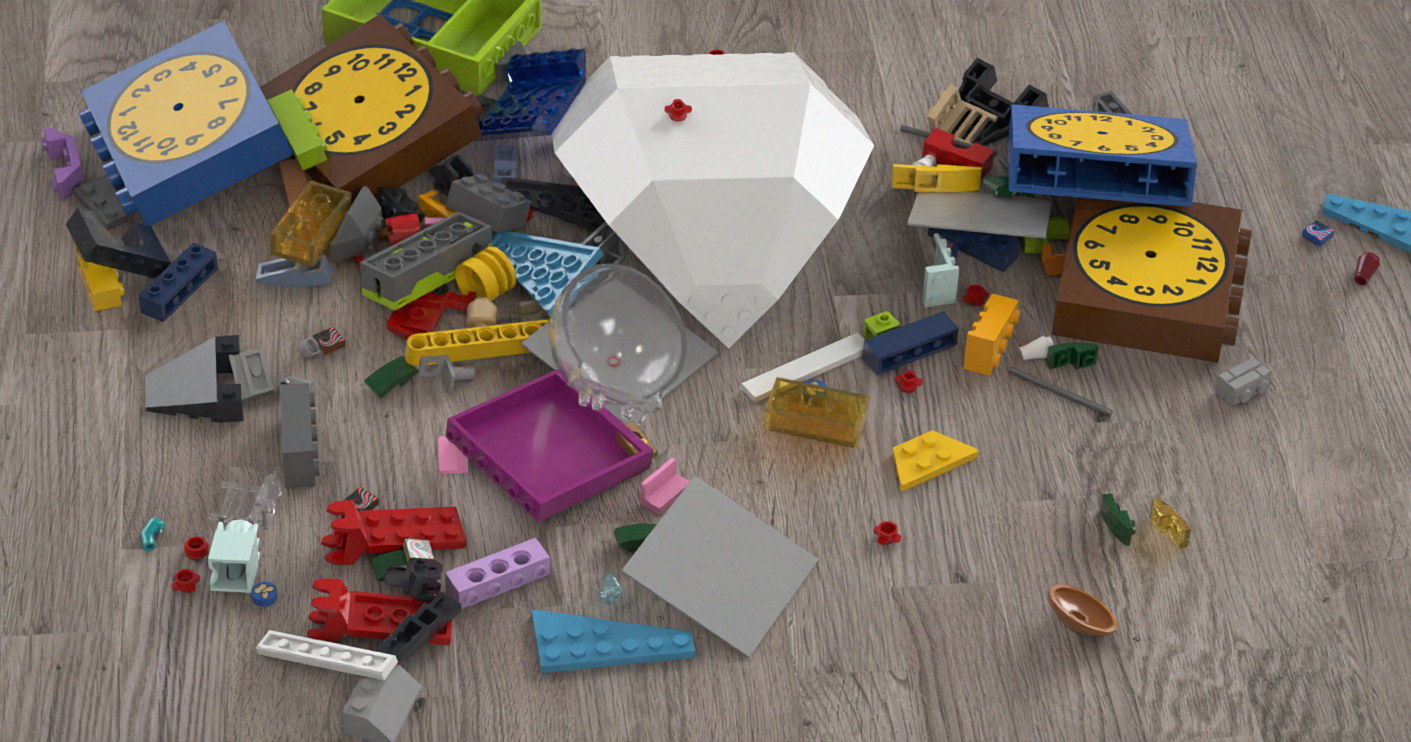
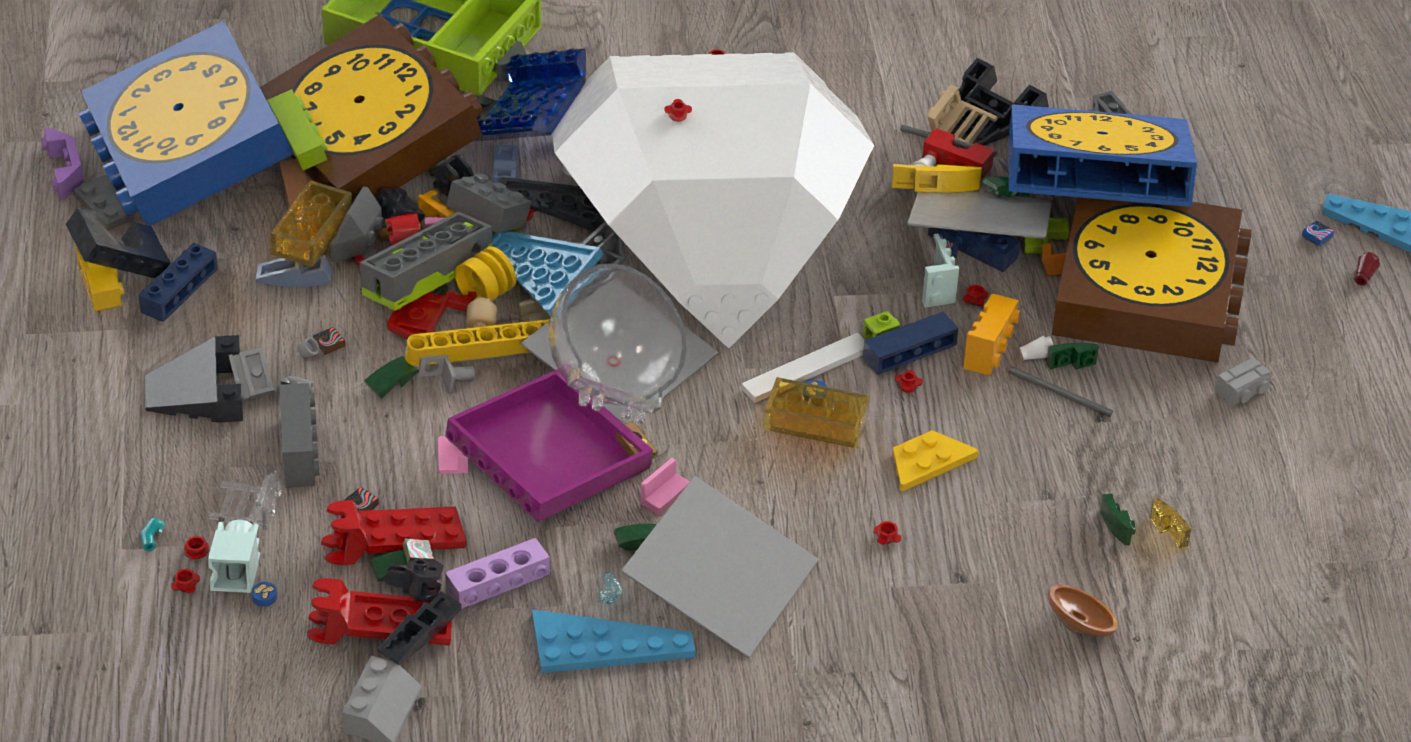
white tile [256,630,398,680] -> none

